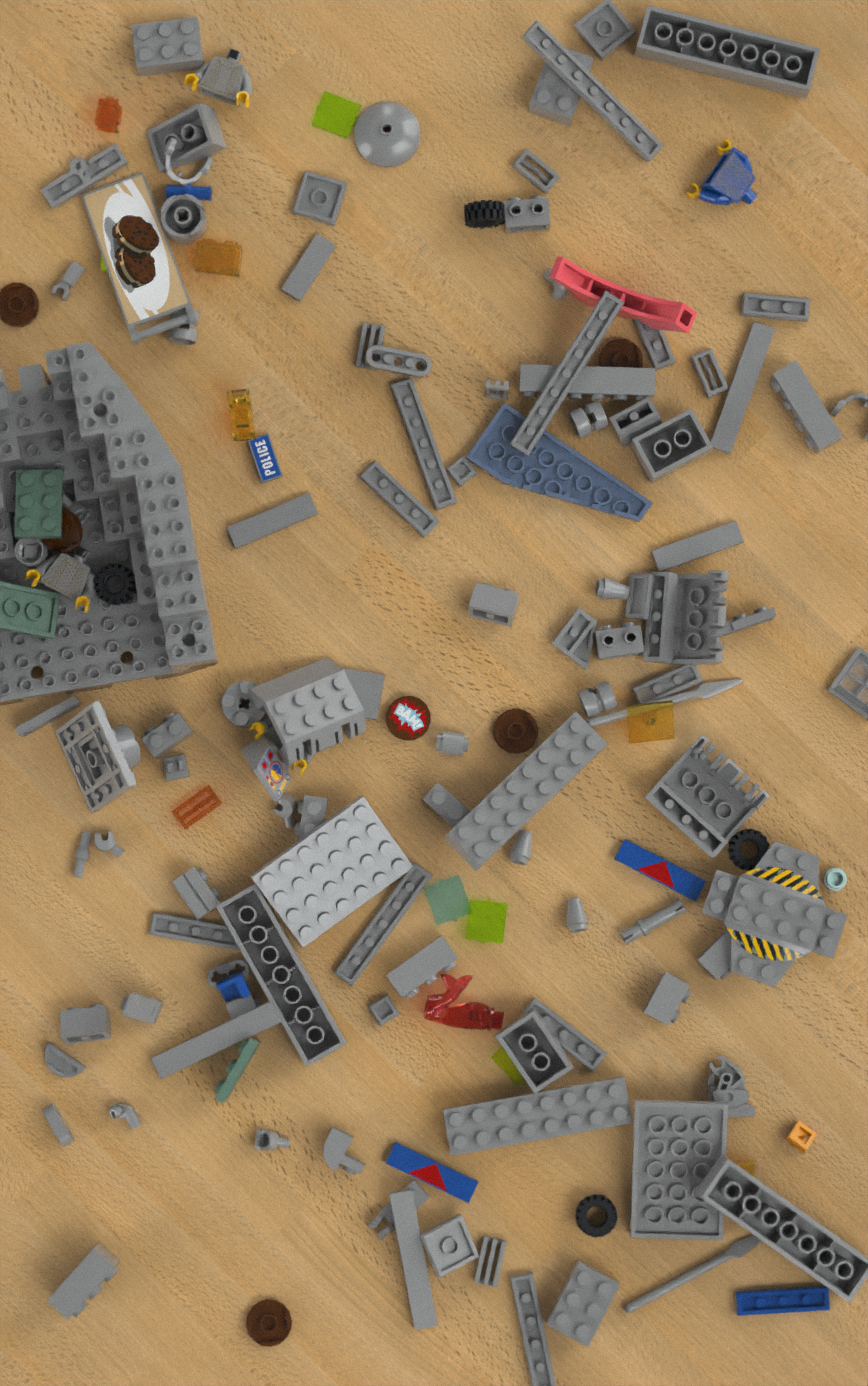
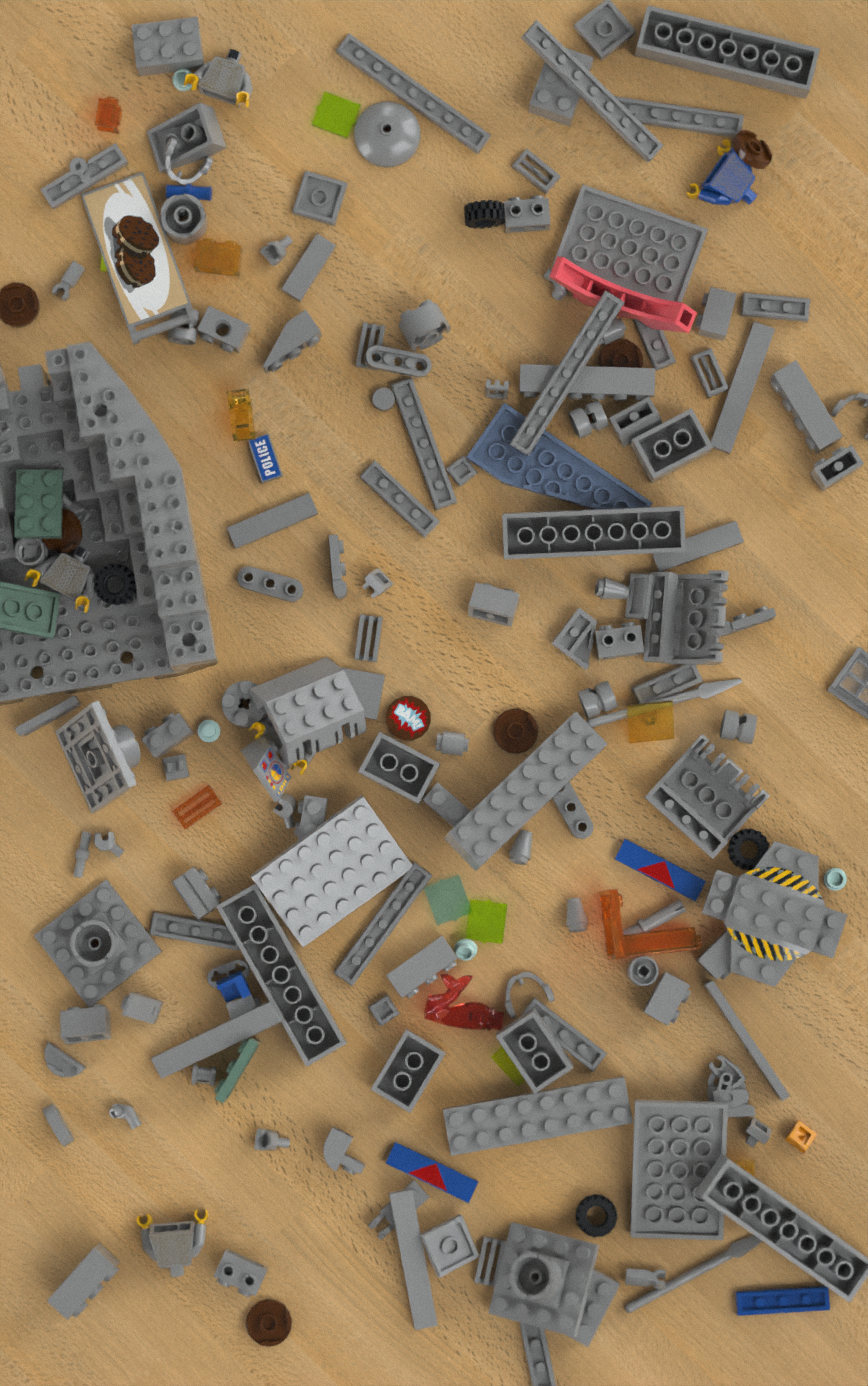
none -> light grey piece [34,879,162,1007]
none -> light grey torso [137,1209,208,1277]
none -> light aqua plate [173,69,193,91]
none -> light grey bush [191,1064,217,1087]
none -> light grey brick [197,306,251,353]
none -> light aqua plate [198,720,221,743]
none -> light grey brick [213,1249,268,1297]
none -> light grey plate [237,567,304,602]
none -> light grey piece [259,236,293,266]
none -> light grey slope [263,310,322,373]
none -> light grey hinge [329,534,347,600]
none -> light grey tile [336,34,491,155]
none -> light grey tile [354,614,383,662]
none -> light grey brick [358,732,440,805]
none -> light grey tile [363,568,394,598]
none -> light grey brick [371,1029,446,1113]
none -> light grey tile [372,388,395,411]
none -> light grey brick [399,299,451,351]
none -> light aqua plate [455,939,478,961]
none -> light grey piece [488,1222,600,1338]
none -> light grey brick [502,505,686,559]
none -> light grey piece [504,972,555,1019]
none -> light grey plate [552,185,708,302]
none -> light grey plate [552,782,593,839]
none -> light grey brick [599,317,626,345]
none -> clear orange piece [600,889,702,960]
none -> light grey tile [614,96,744,138]
none -> light grey bar [625,1268,666,1289]
none -> light grey wheel [627,956,659,986]
none -> light grey brick [695,287,737,341]
none -> light grey tile [703,980,789,1101]
none -> light grey wheel [720,709,757,744]
none -> reddish brown tile [732,130,772,169]
none -> light grey tile [745,1117,772,1148]
none -> light grey brick [810,445,864,492]

